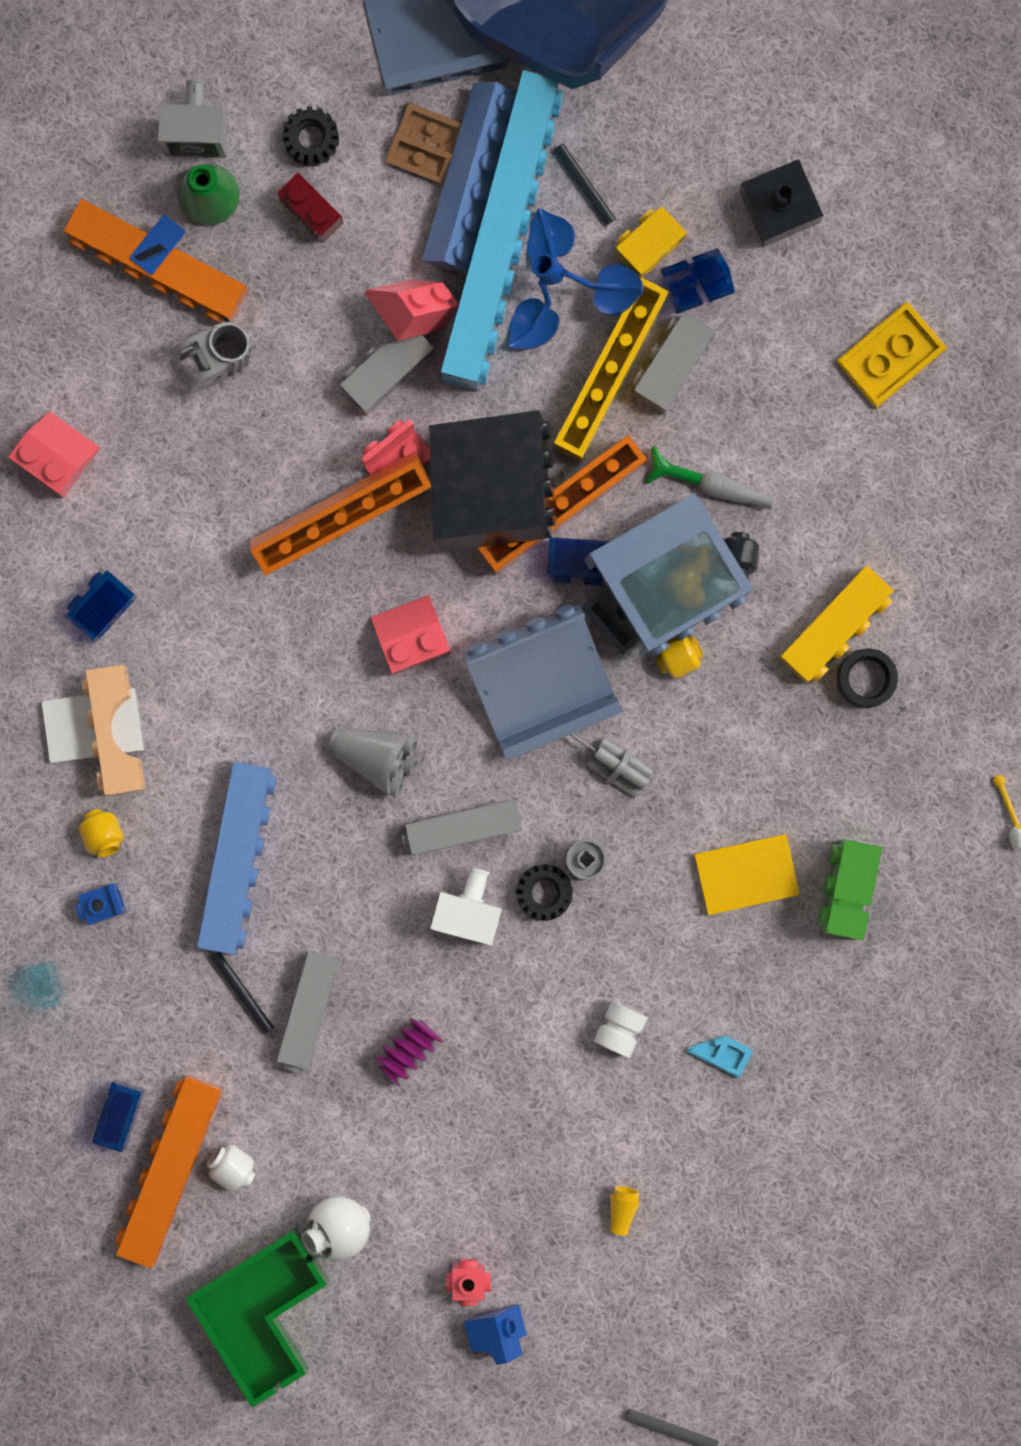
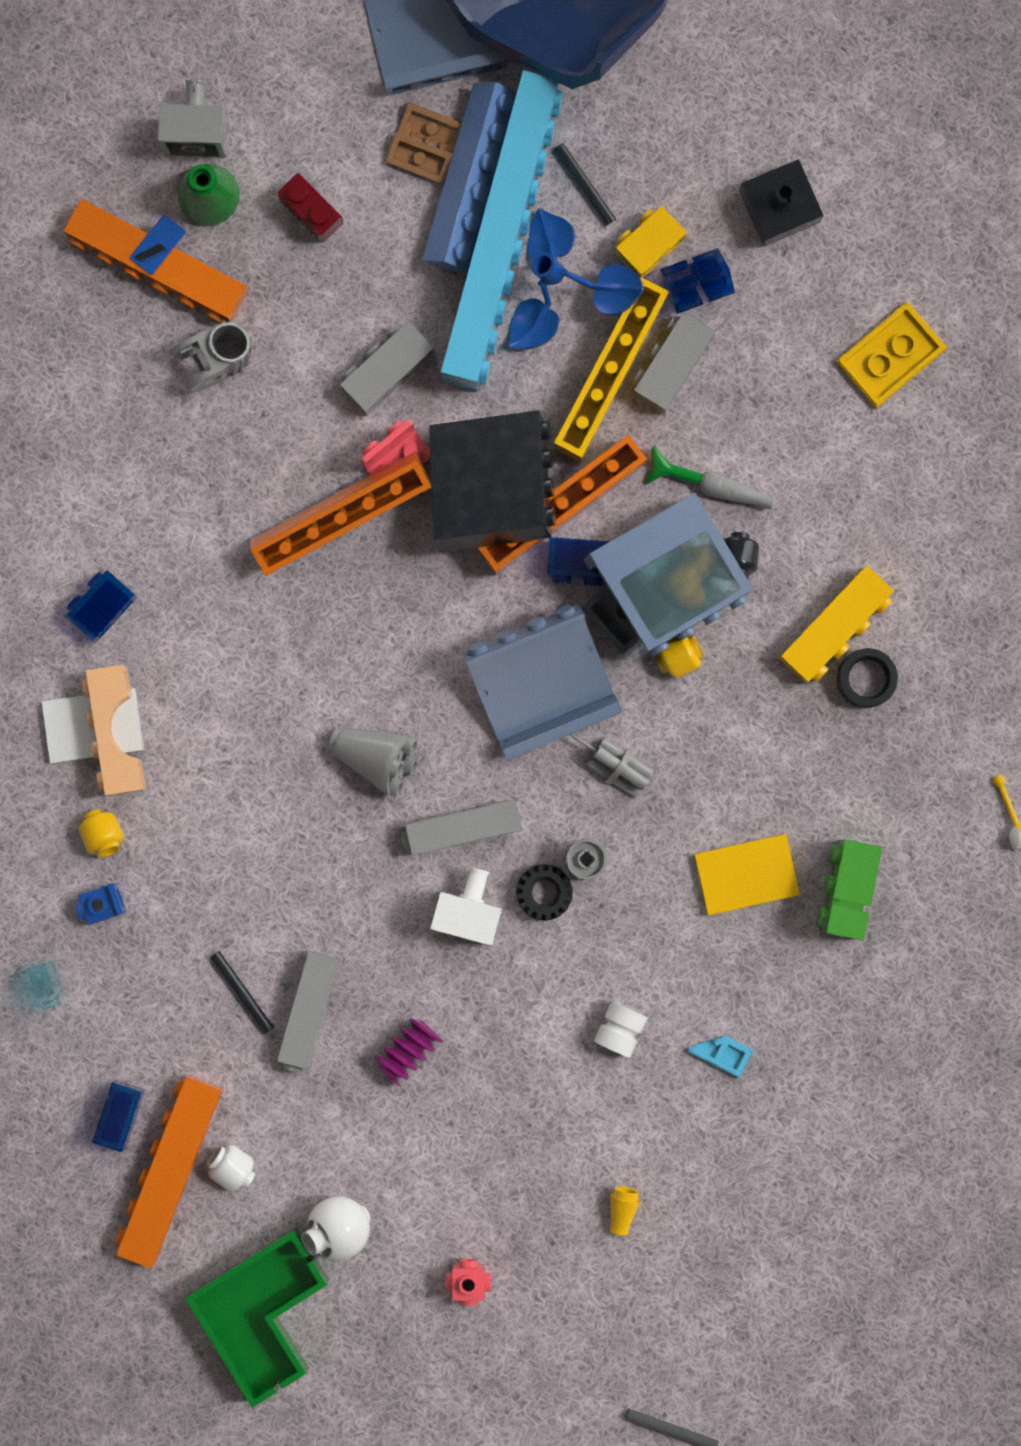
coral slope [8,412,100,498] -> none
medium blue brick [197,762,277,955] -> none
black tyre [282,106,339,167] -> none
coral slope [365,279,459,341] -> none
coral slope [371,595,451,675] -> none
blue brick [464,1304,527,1365] -> none

